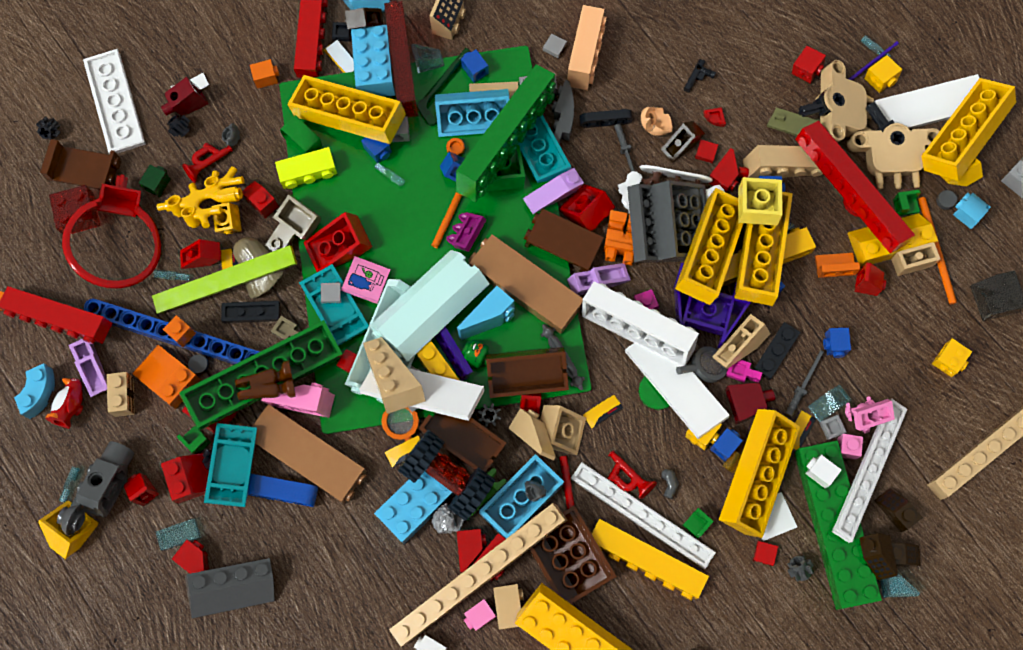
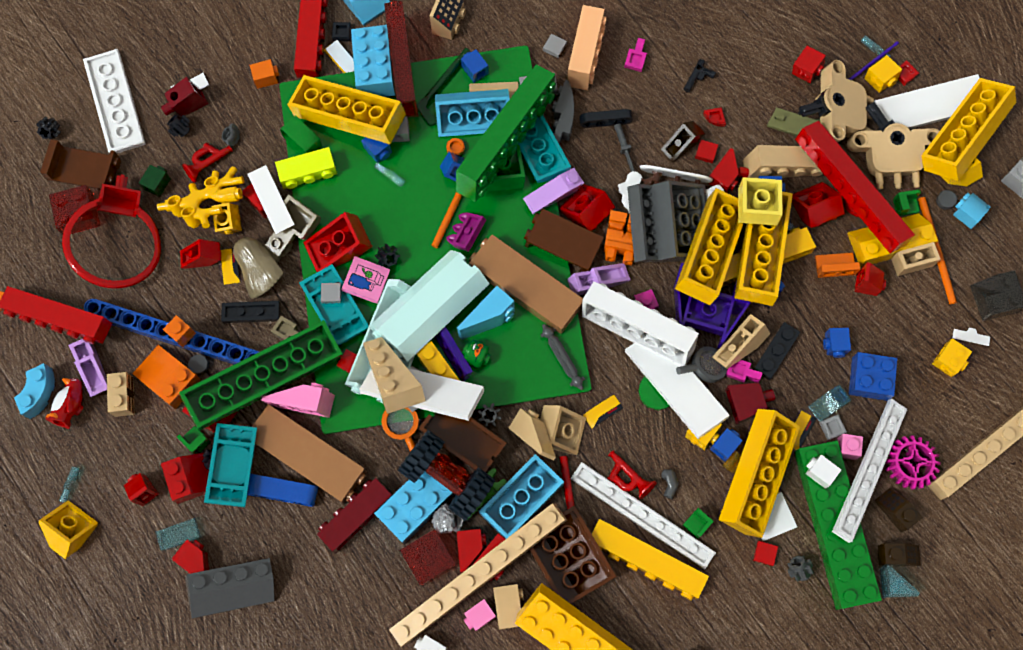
dark grey brick [57,441,135,537] -> none
lime tile [152,245,297,314] -> none
clear light blue pin [153,270,190,281] -> none
reddish brown piece [235,360,296,400] -> none
slope [345,8,384,29] -> none
yellow sticker [385,436,420,467] -> none
clear light blue slope [411,44,444,73] -> none
reddish brown piece [486,347,569,398] -> none
red tile [519,393,541,414] -> none
dark grey piece [525,481,546,502] -> none
light nougat hair [641,107,673,136] -> none
dark grey sword [784,350,824,418] -> none
bright pink piece [845,396,895,434] -> none
dark brown slope [859,533,898,580] -> none
none -> white sticker [248,165,294,234]
none -> dark red brick [316,478,392,554]
none -> black gear [375,243,400,269]
none -> clear red brick [400,529,456,587]
none -> dark pink plate [624,38,647,72]
none -> red slope [792,182,845,228]
none -> blue brick [849,352,897,401]
none -> dark pink gear [885,436,941,490]
none -> red tile [898,60,919,86]
none -> white sticker [953,328,990,346]

